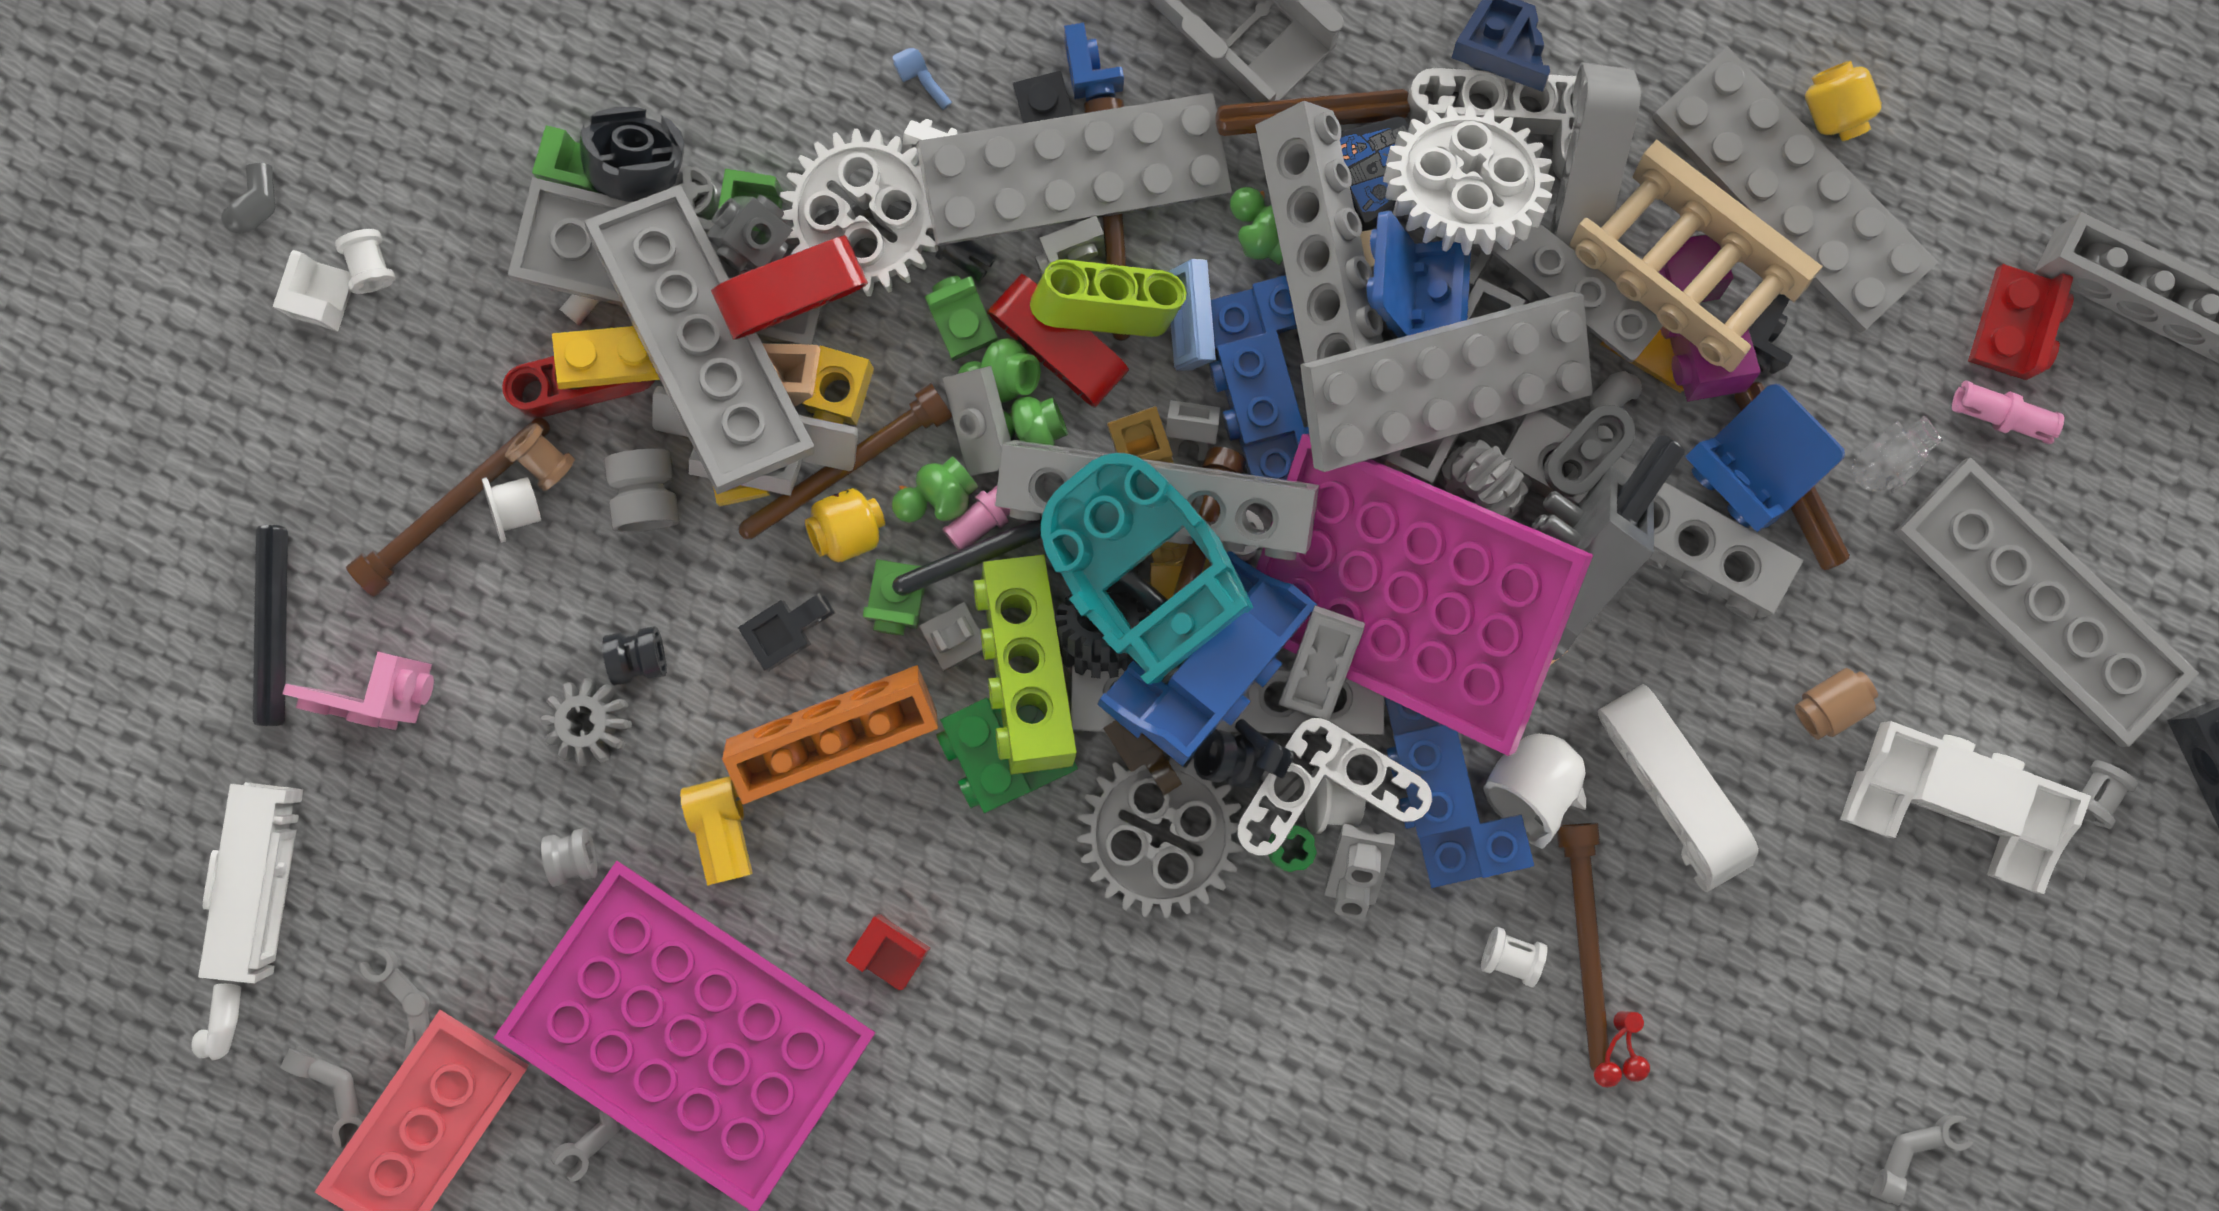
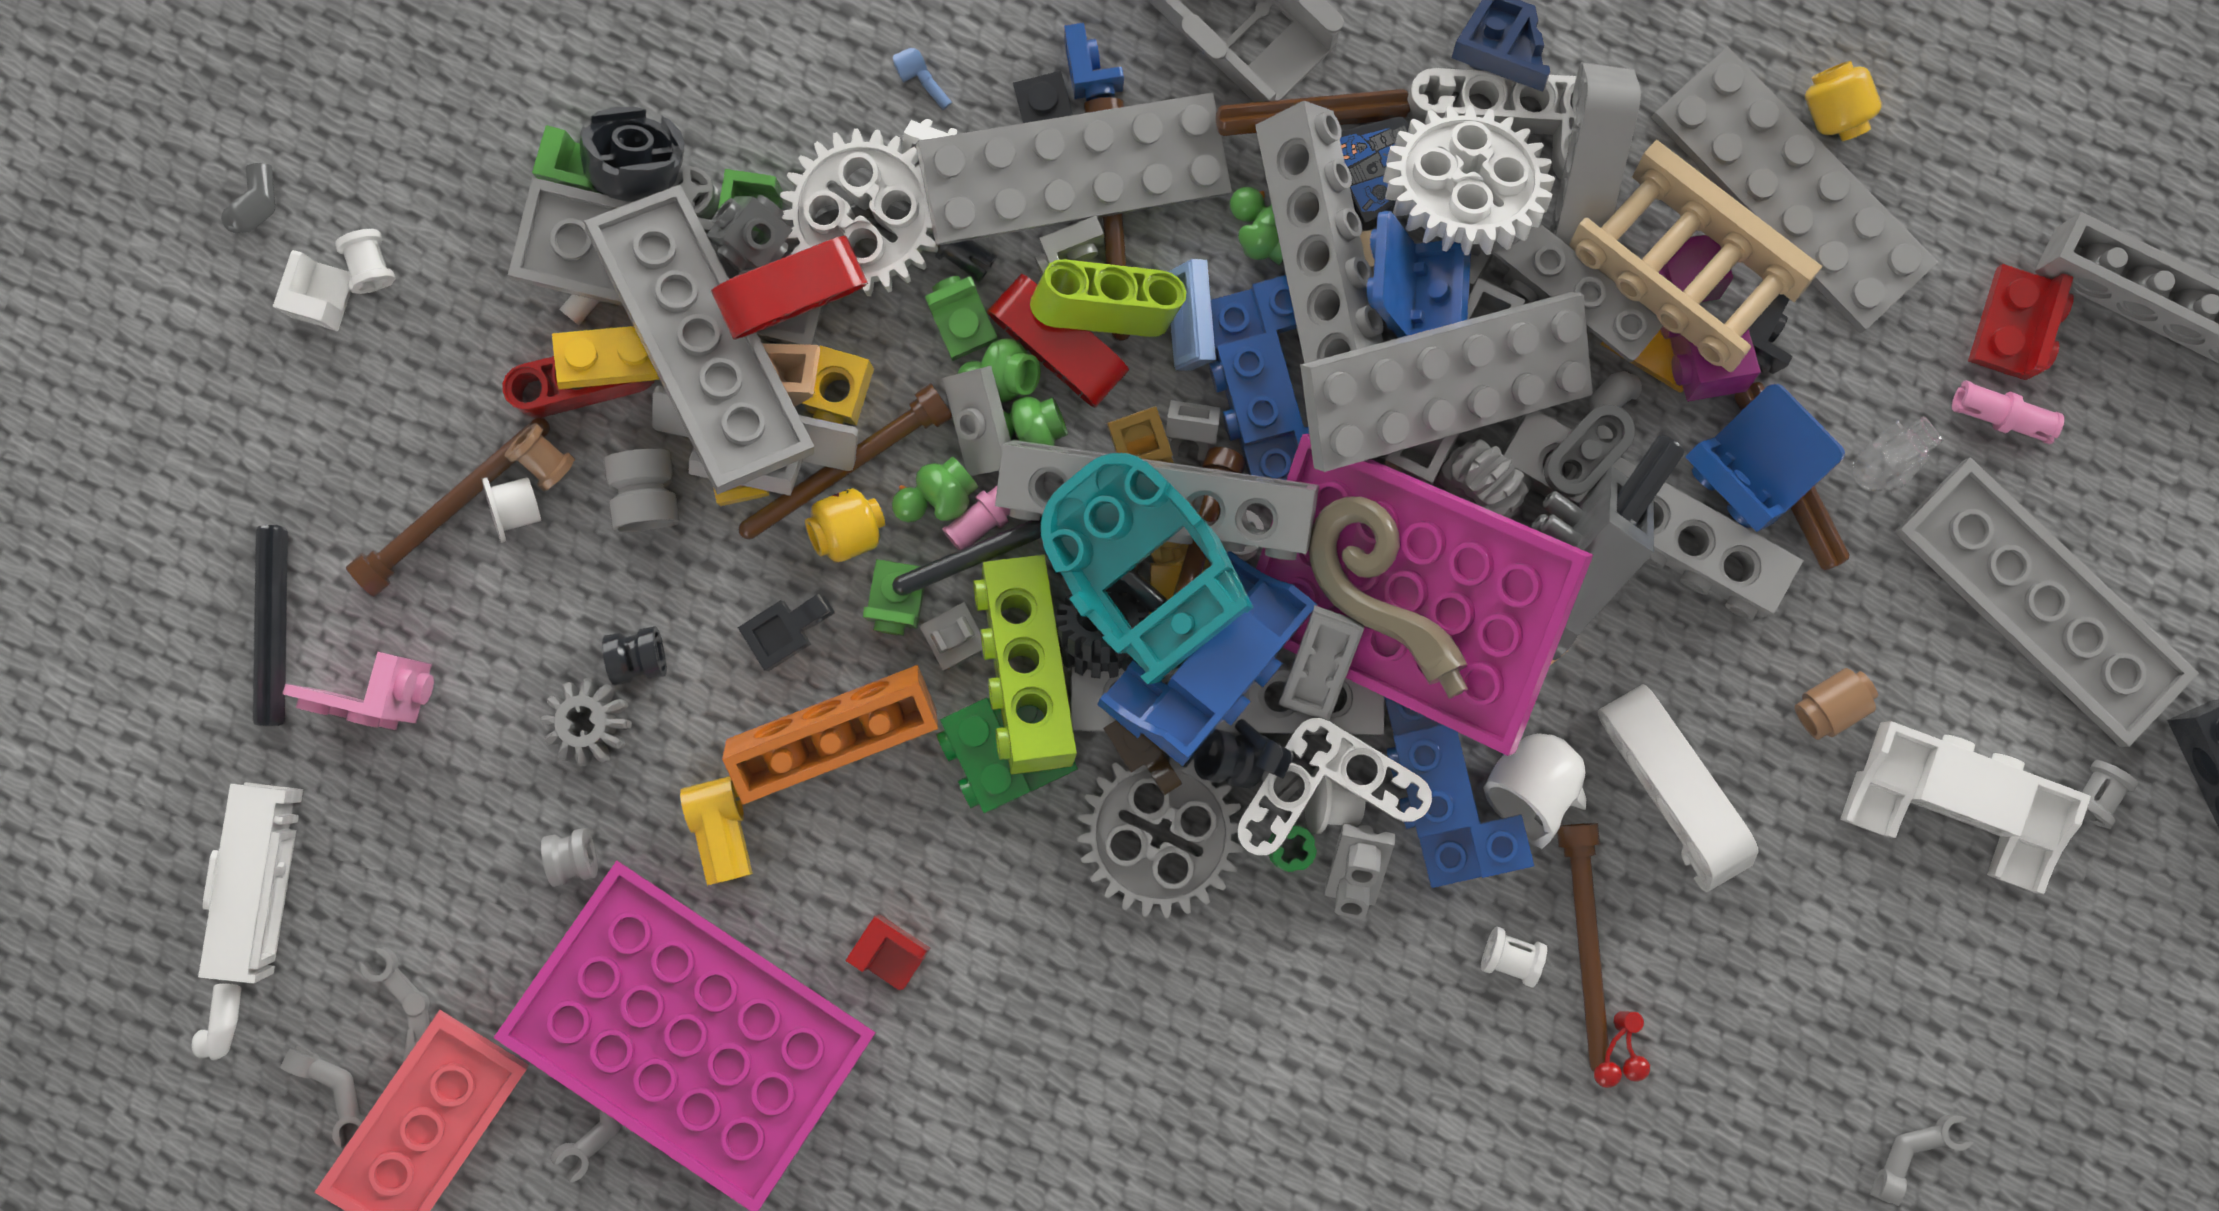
none -> dark tan plant [1309,497,1468,699]

